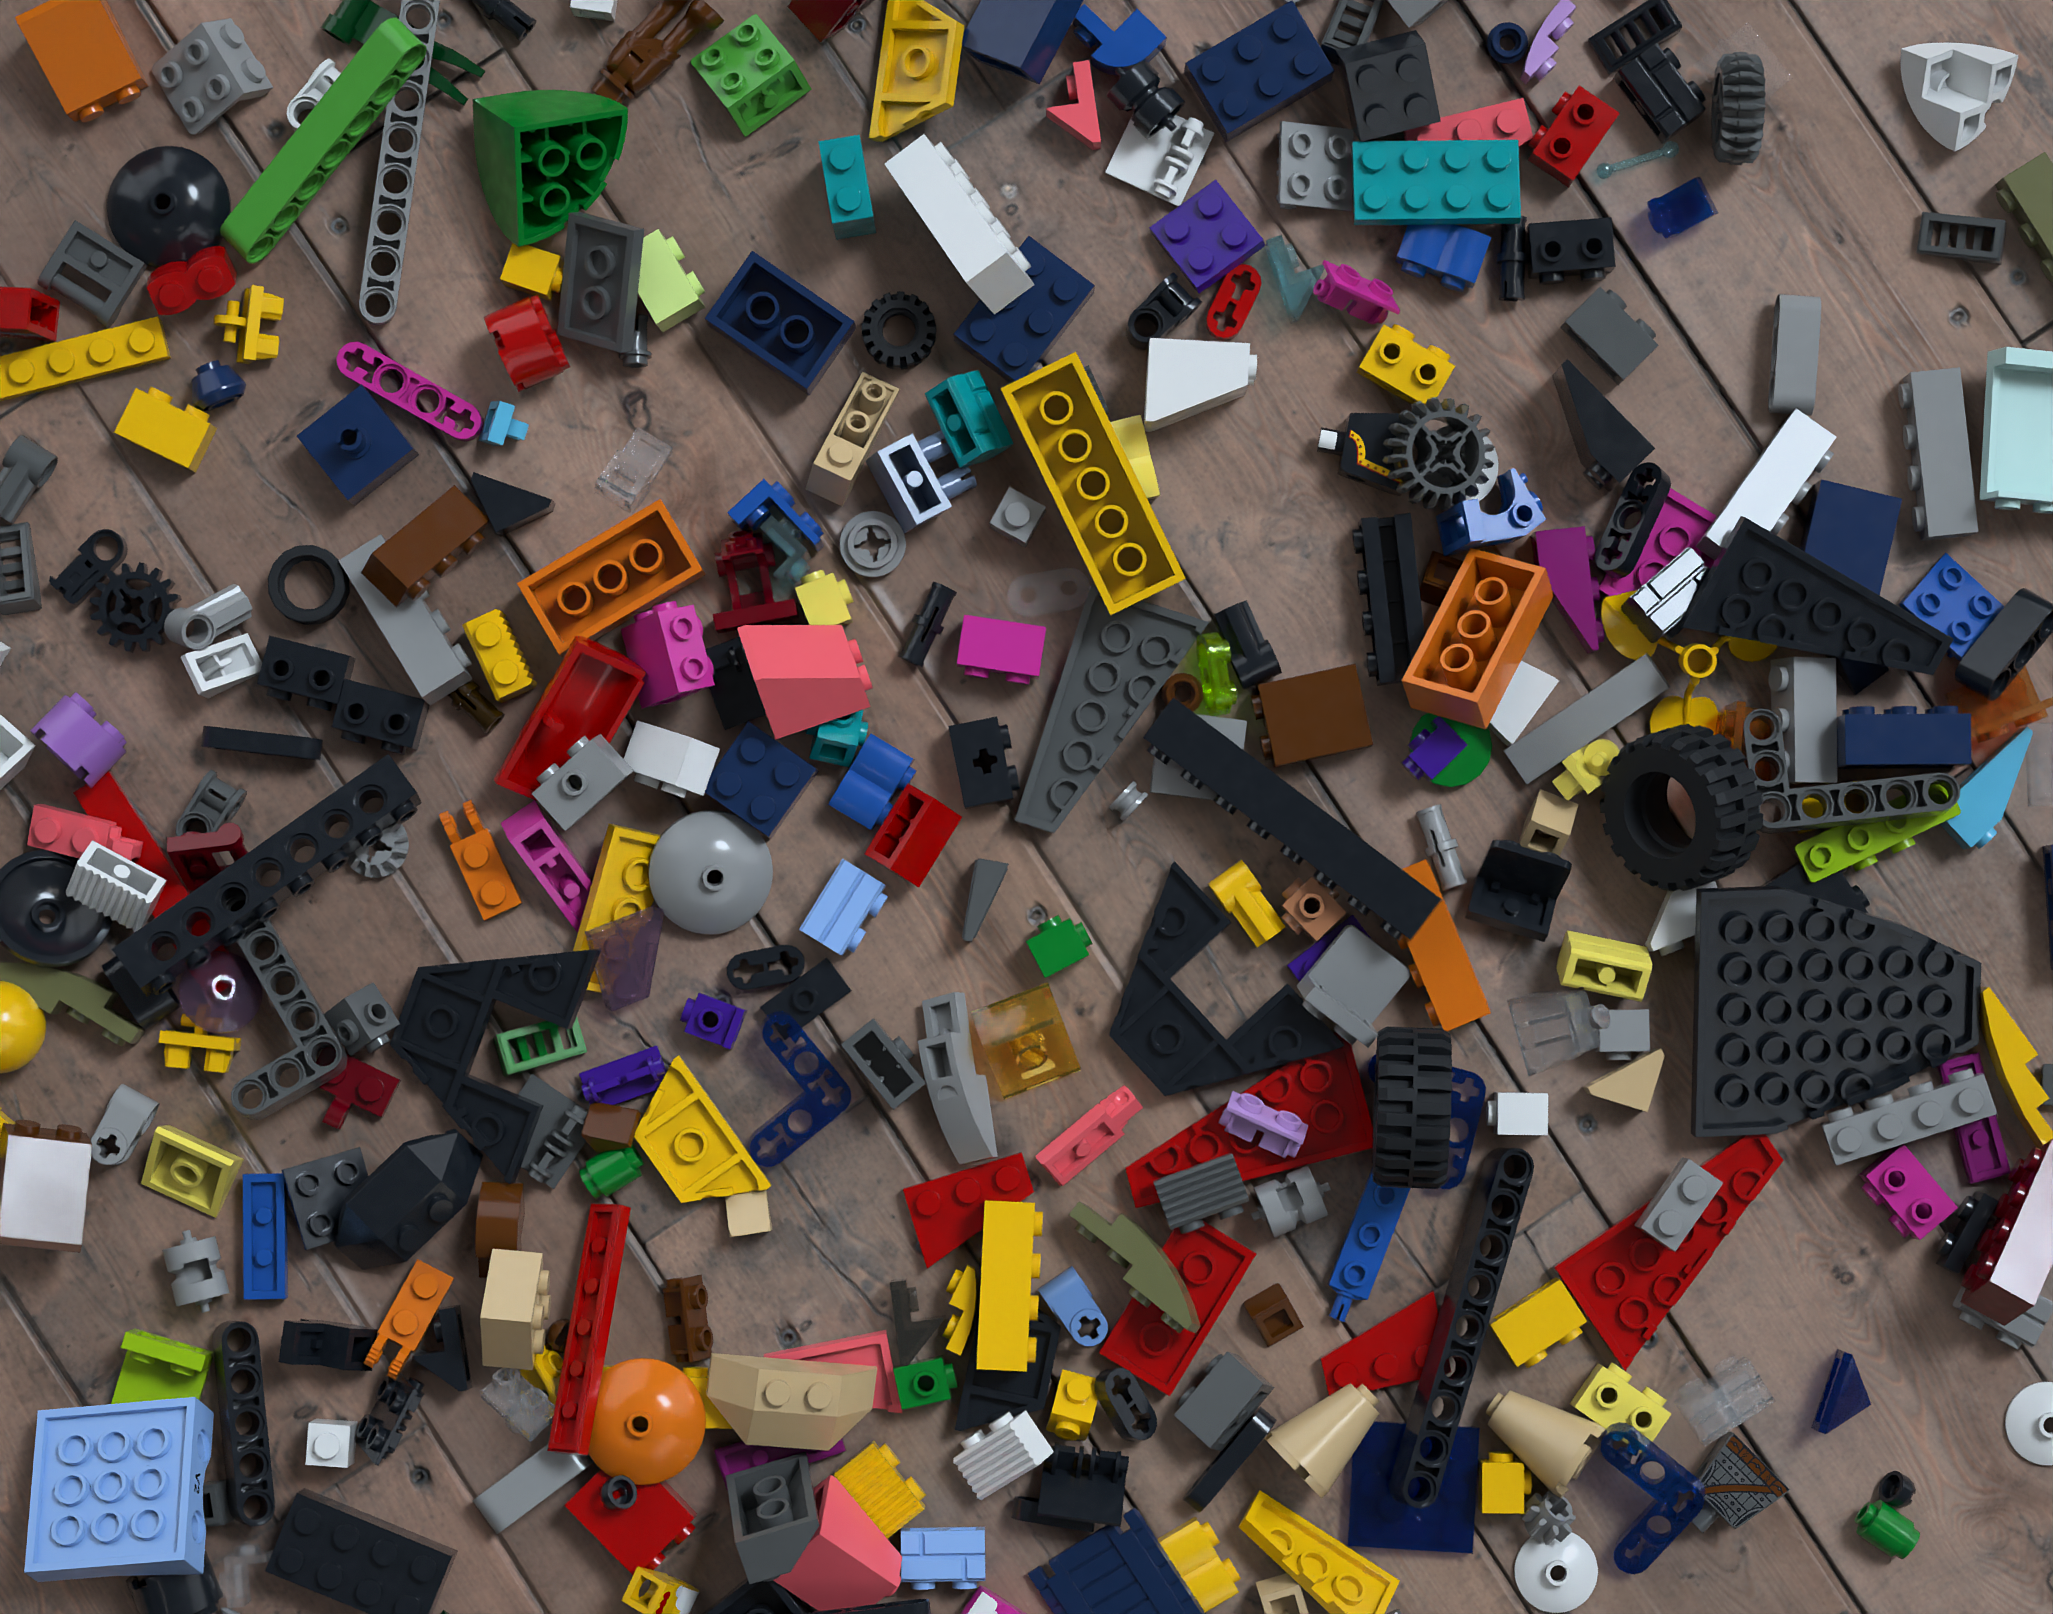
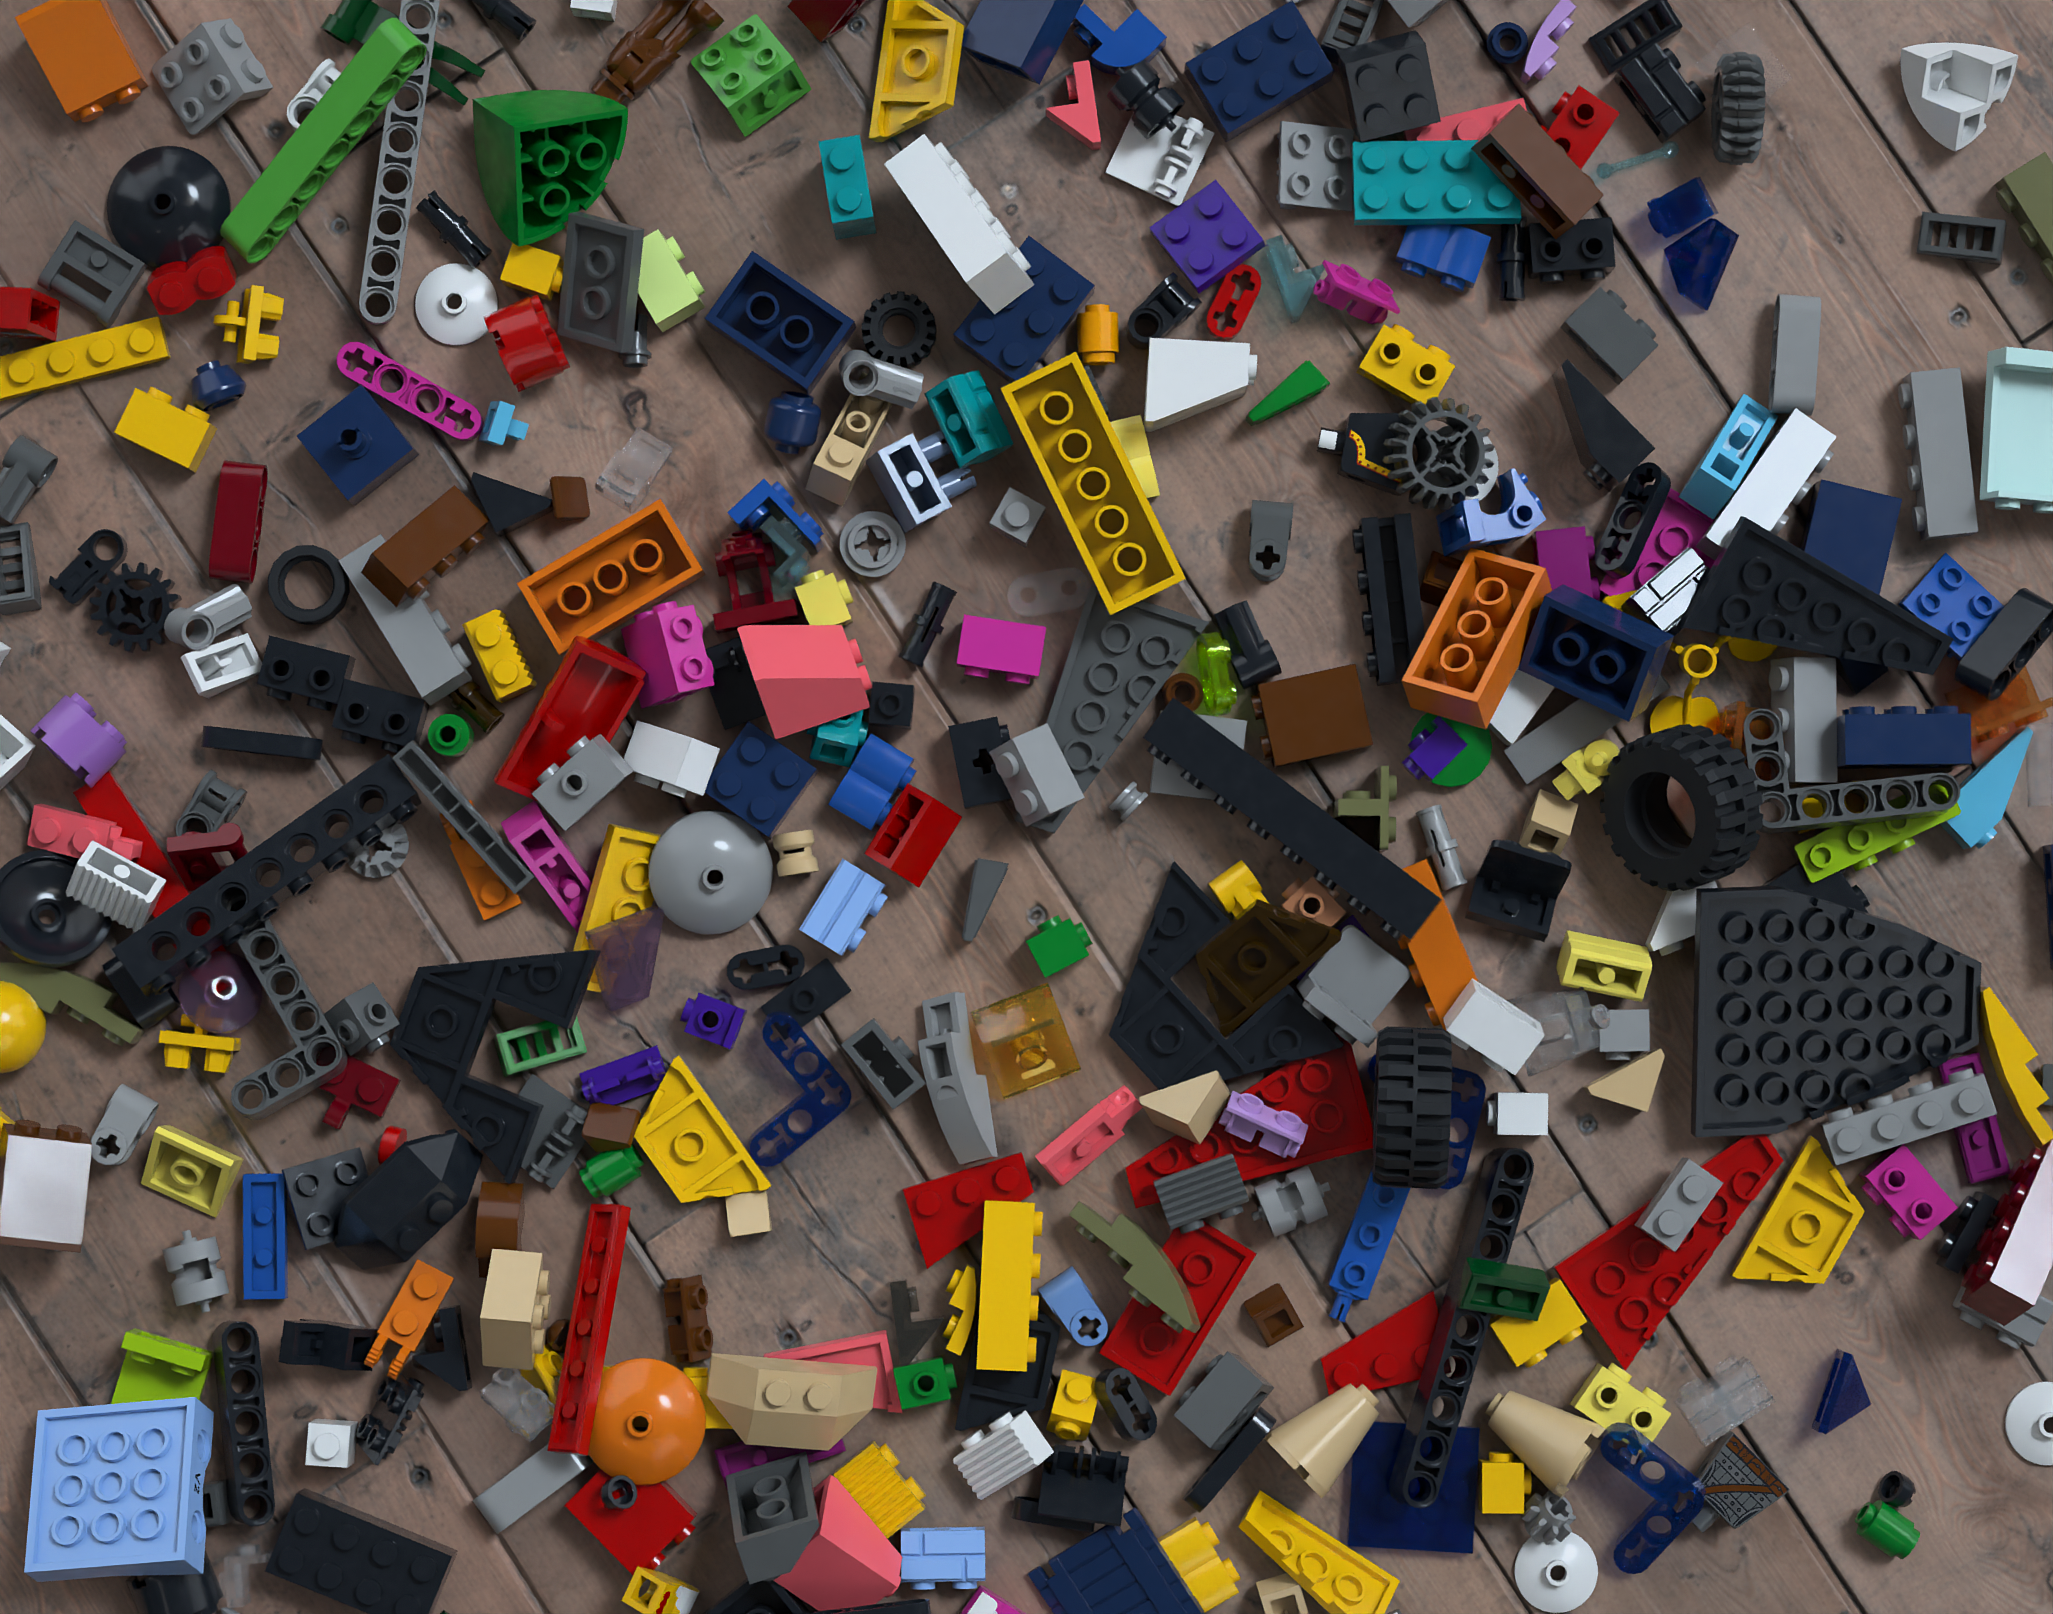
none -> dark red beam [209,460,268,584]
none -> red tile [378,1126,407,1165]
none -> dark grey piece [392,740,535,894]
none -> white dish [415,263,498,346]
none -> black pin [416,190,492,269]
none -> green brick [428,714,474,758]
none -> reddish brown slope [549,476,590,522]
none -> dark blue head [764,391,821,454]
none -> tan wheel [772,830,819,877]
none -> light grey piece [838,350,924,409]
none -> black brick [869,681,915,729]
none -> light grey brick [989,723,1085,827]
none -> light orange brick [1077,304,1119,366]
none -> tan slope [1139,1070,1230,1145]
none -> dark brown wing [1195,899,1342,1037]
none -> green slope [1246,360,1330,426]
none -> dark grey piece [1249,500,1294,582]
none -> olive bracket [1333,766,1397,852]
none -> white brick [1443,978,1545,1075]
none -> dark green slope [1458,1257,1550,1321]
none -> reddish brown brick [1471,104,1604,239]
none -> dark blue brick [1518,584,1674,722]
none -> clear blue slope [1664,218,1739,311]
none -> medium azure slope [1679,394,1778,519]
none -> yellow wing [1730,1136,1865,1284]

